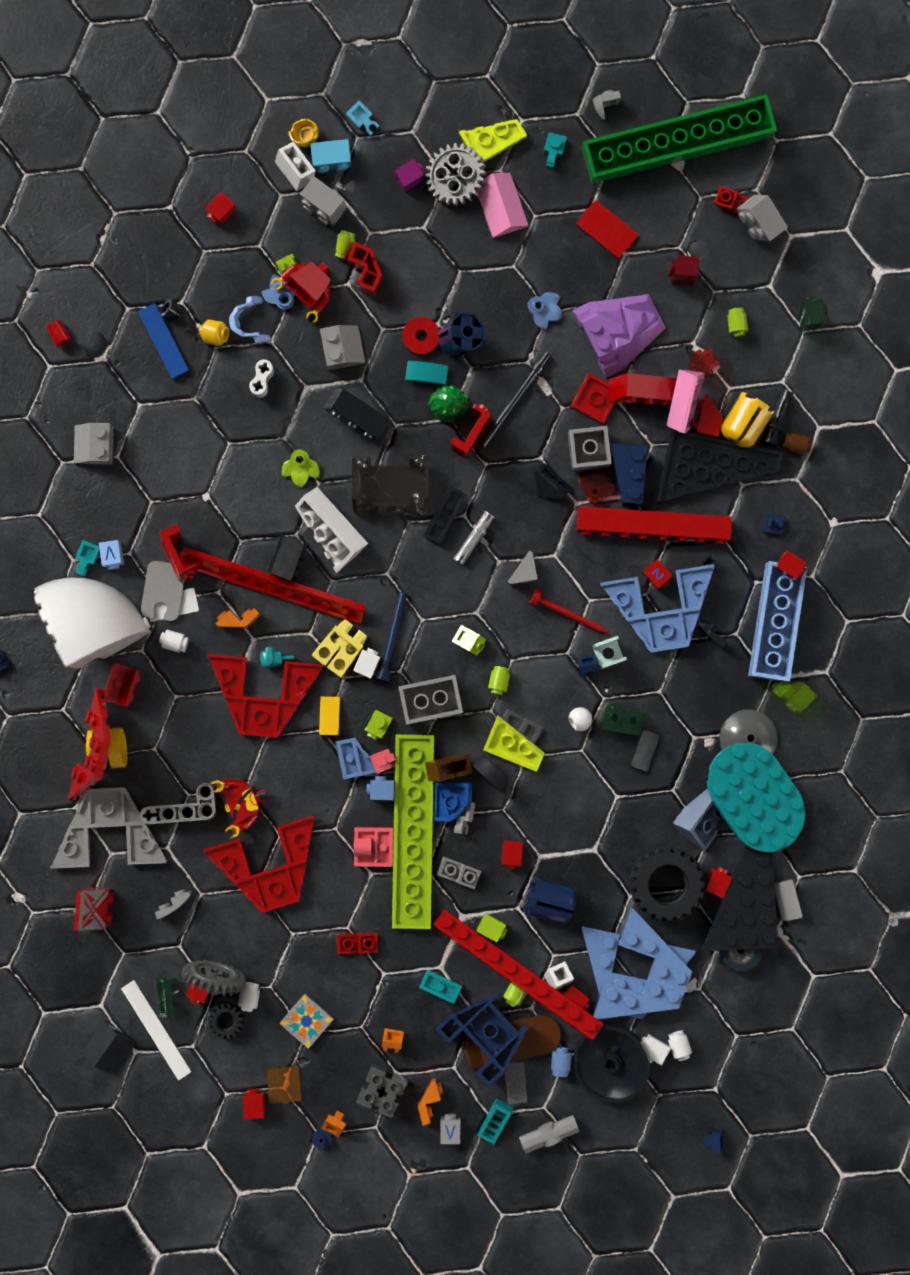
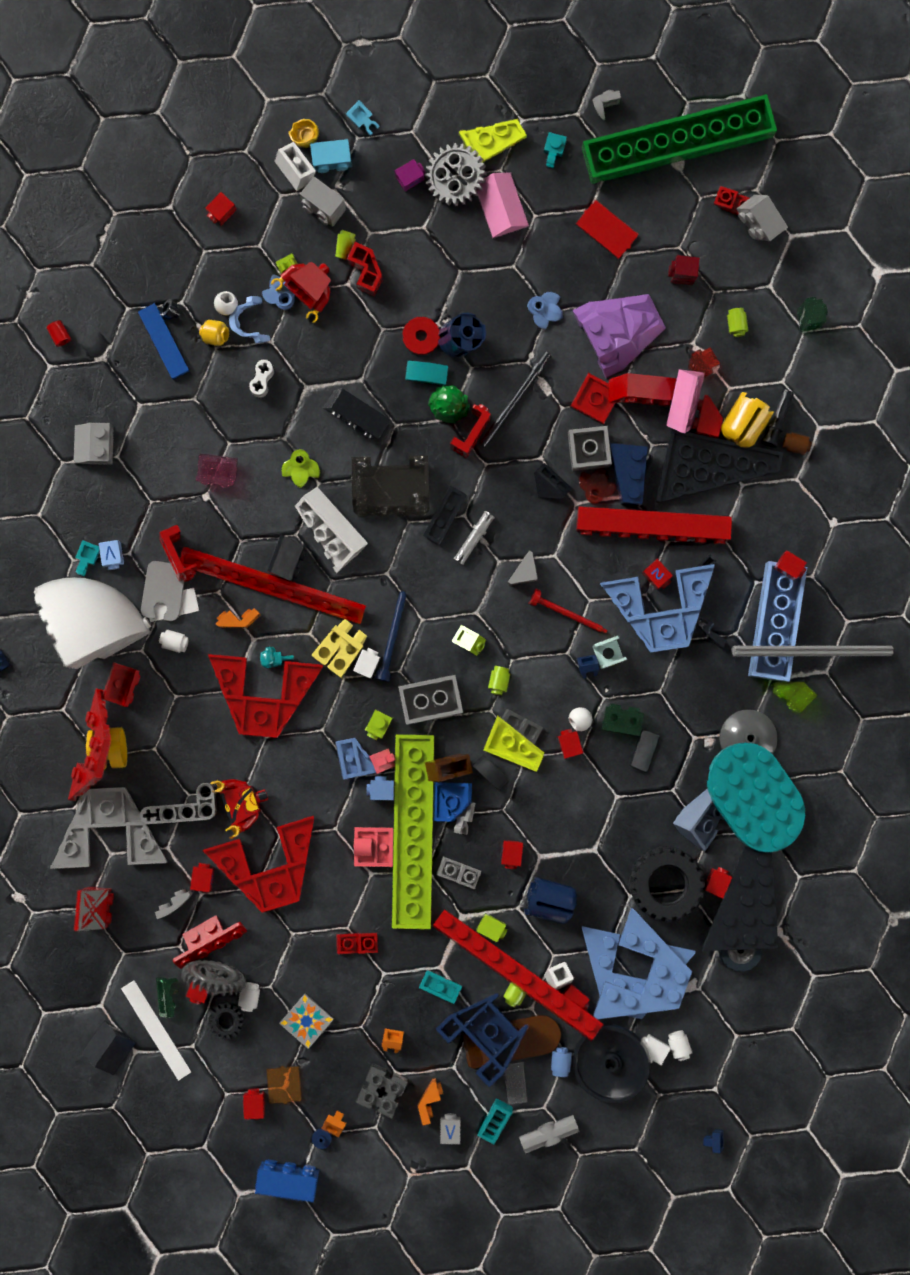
yellow slope [319,697,340,735] -> none
light grey slope [320,325,365,370] -> none
dark blue tile [763,513,785,536] -> none
light grey slope [774,879,803,922] -> none
none -> red bracket [172,916,247,969]
none -> red brick [190,863,215,892]
none -> clear pink bracket [196,454,238,487]
none -> white piece [214,291,238,315]
none -> blue brick [255,1159,319,1202]
none -> red brick [557,729,583,759]
none -> light grey axle [732,646,894,656]

